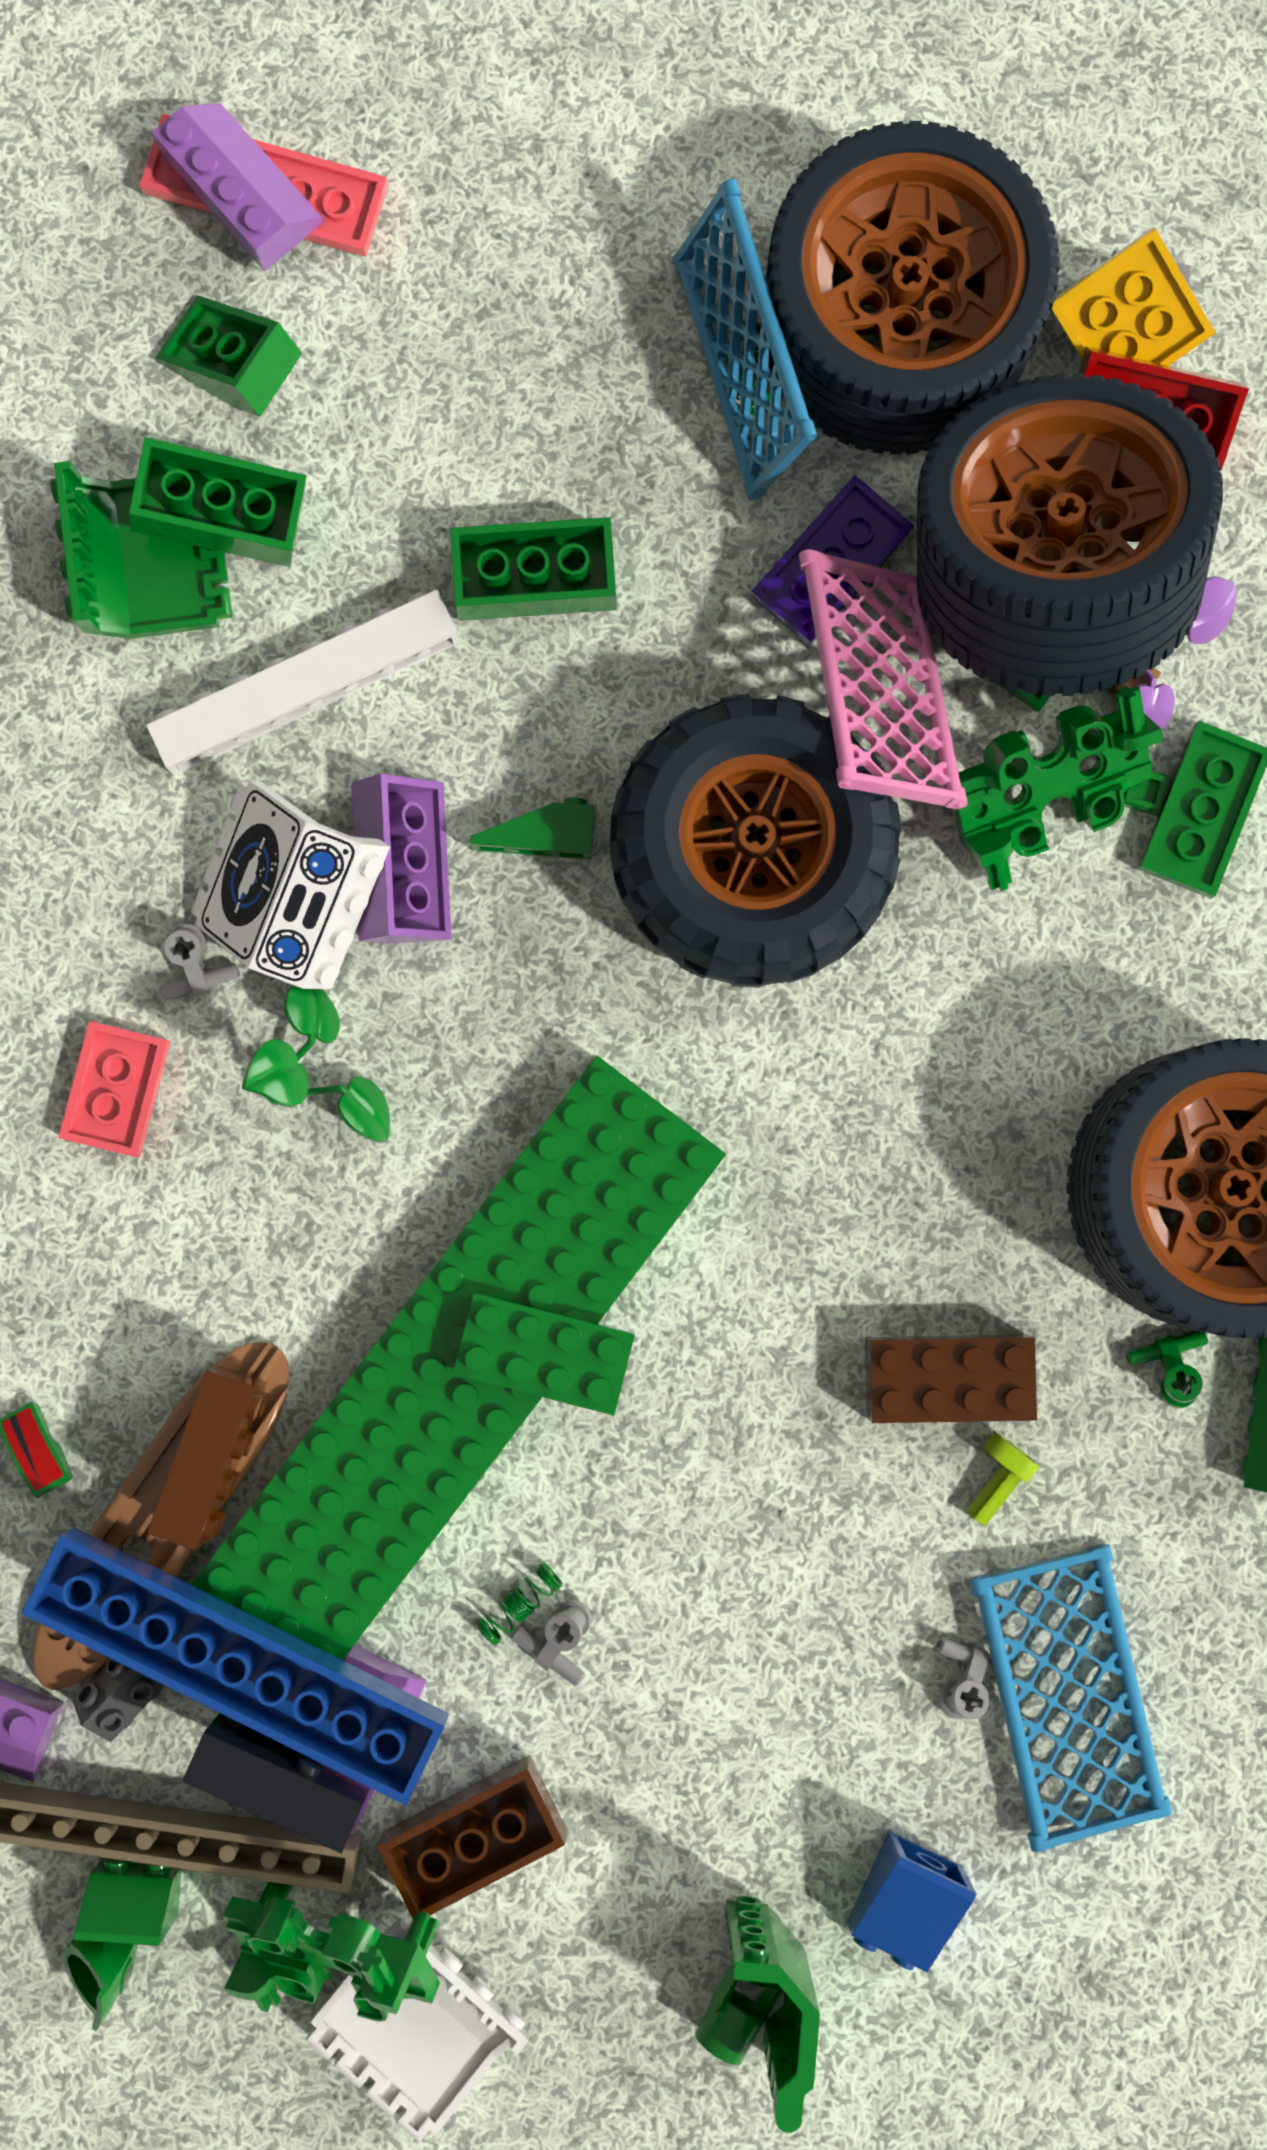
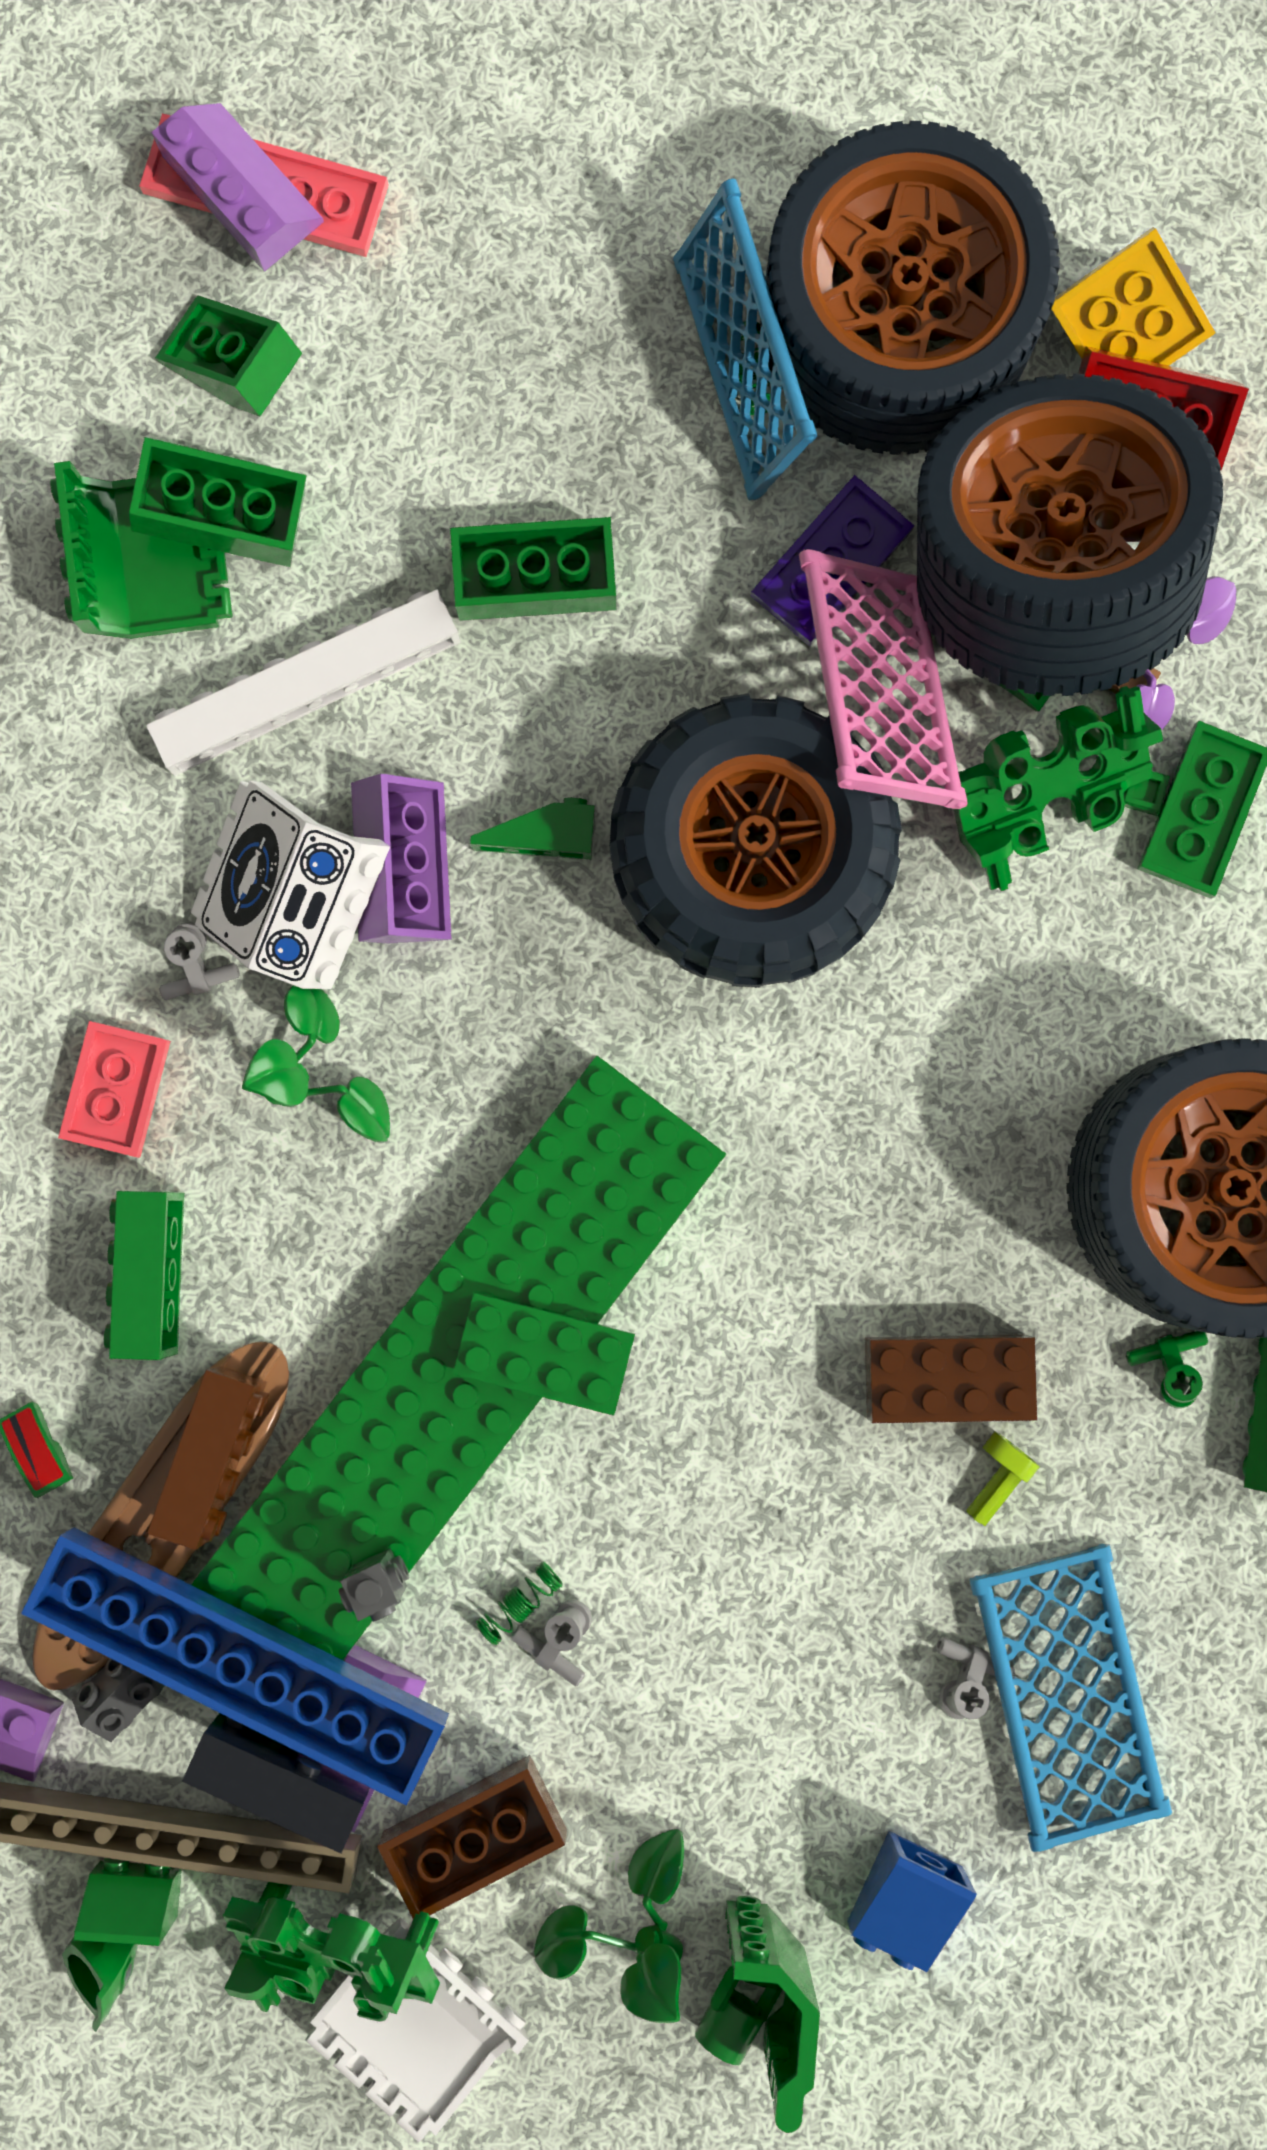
none -> green brick [104,1191,185,1360]
none -> dark grey brick [339,1548,410,1622]
none -> green plant [534,1829,684,2023]

